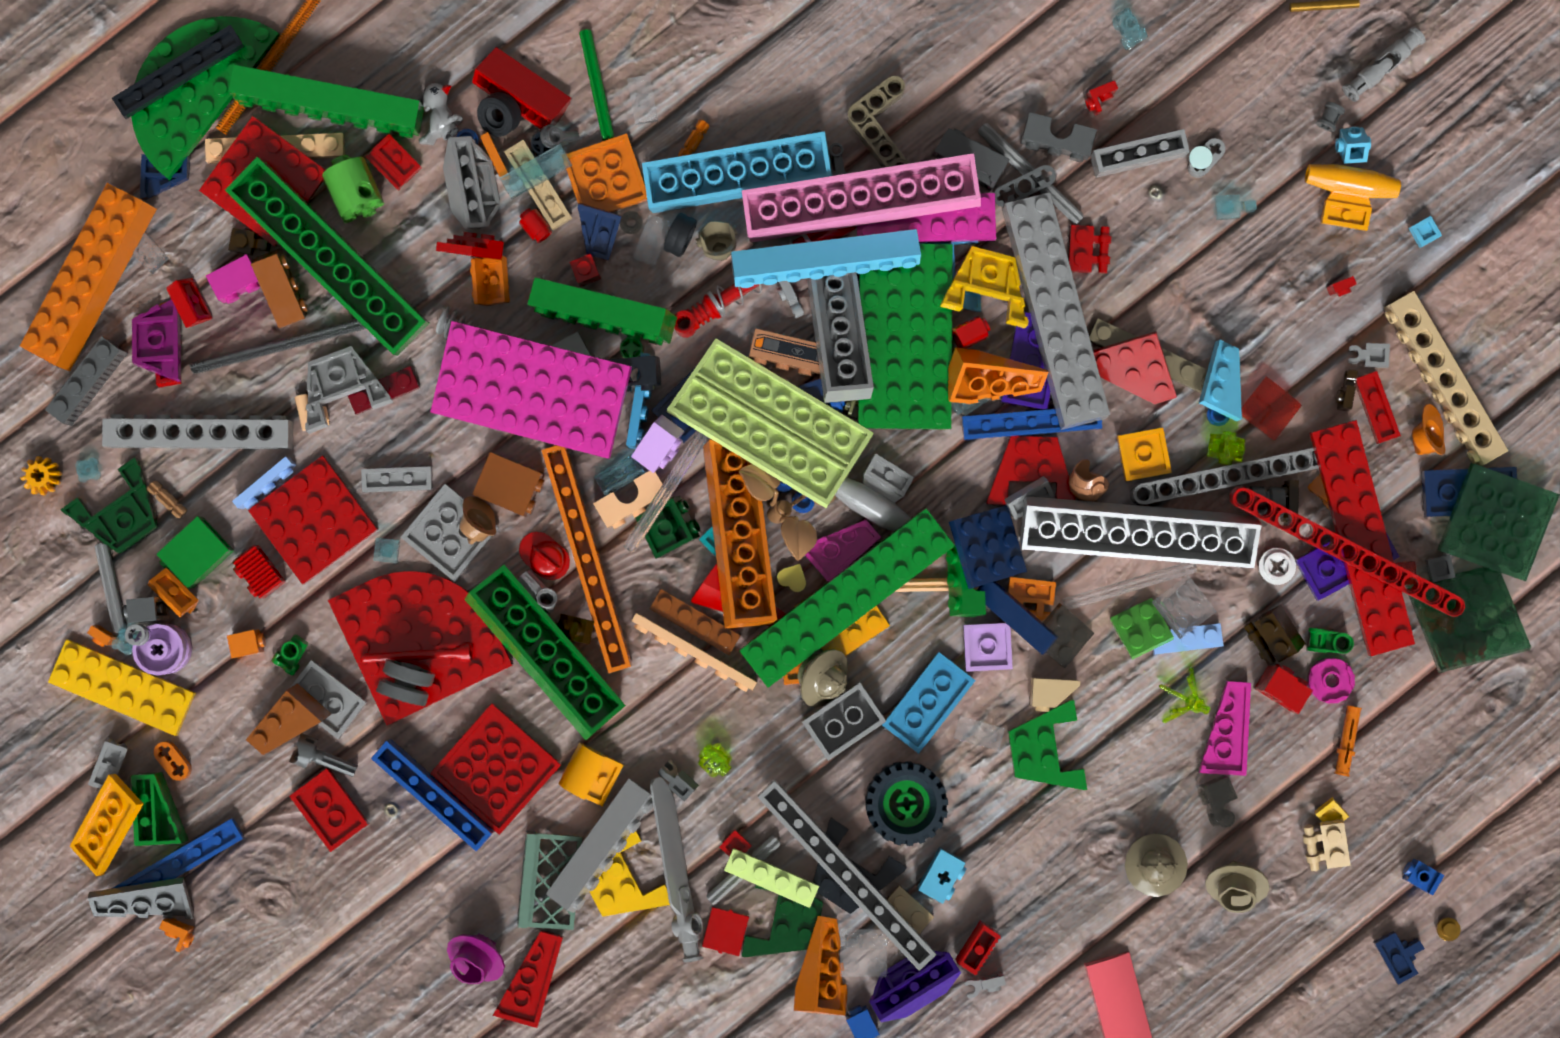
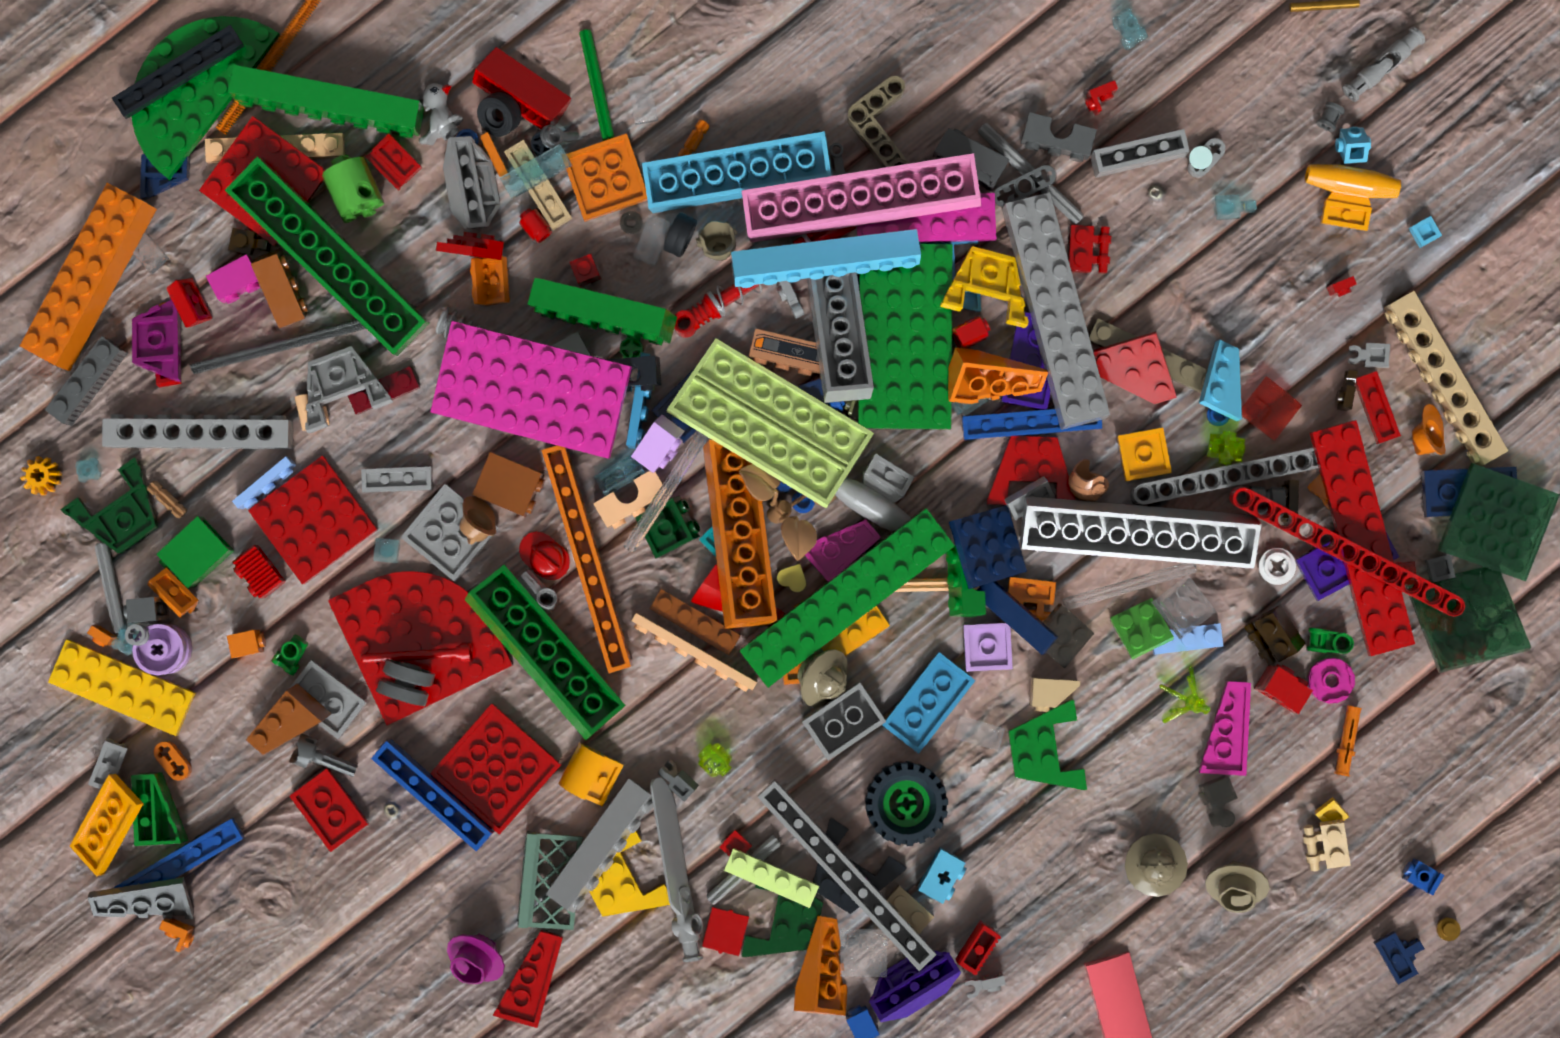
dark brown plate [557,614,594,644] -> none
dark blue wing [578,203,622,260] -> none

